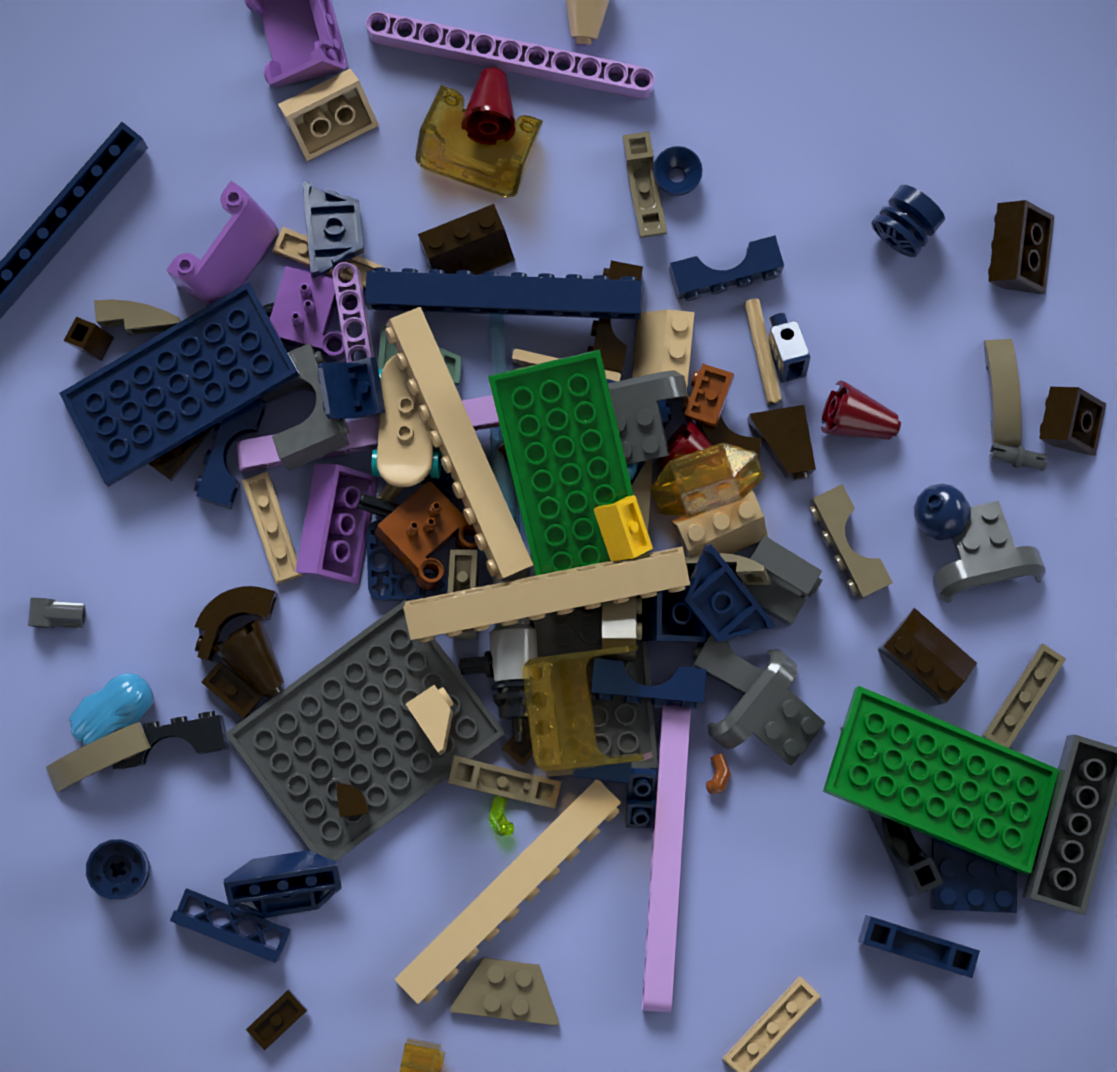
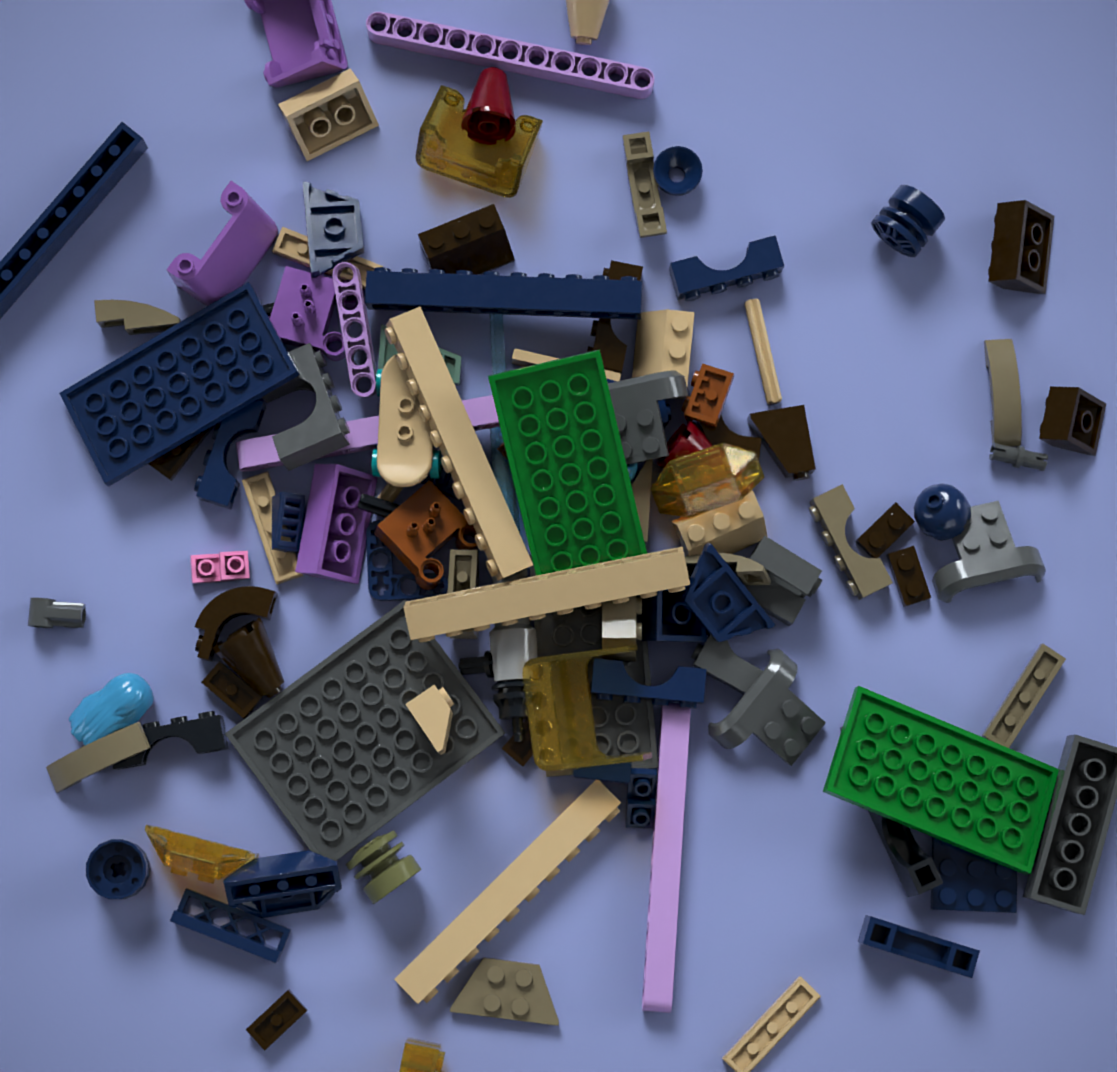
dark brown brick [63,317,114,361] -> none
dark blue bracket [318,357,386,419] -> none
dark brown brick [335,783,370,817] -> none
dark tan slope [447,755,562,809] -> none
clear neon green arm [488,795,514,837] -> none
yellow panel [594,495,653,561] -> none
dark orange arm [706,752,731,795] -> none
dark blue torso [768,313,811,383] -> none
dark red cone [821,380,901,440] -> none
dark brown slope [878,608,977,704] -> none
none -> clear yellow wedge [145,825,259,884]
none -> bright pink slope [190,551,250,584]
none -> dark blue slope [272,491,305,554]
none -> olive wheel [346,830,422,904]
none -> dark brown plate [856,502,915,558]
none -> dark brown plate [886,546,931,607]

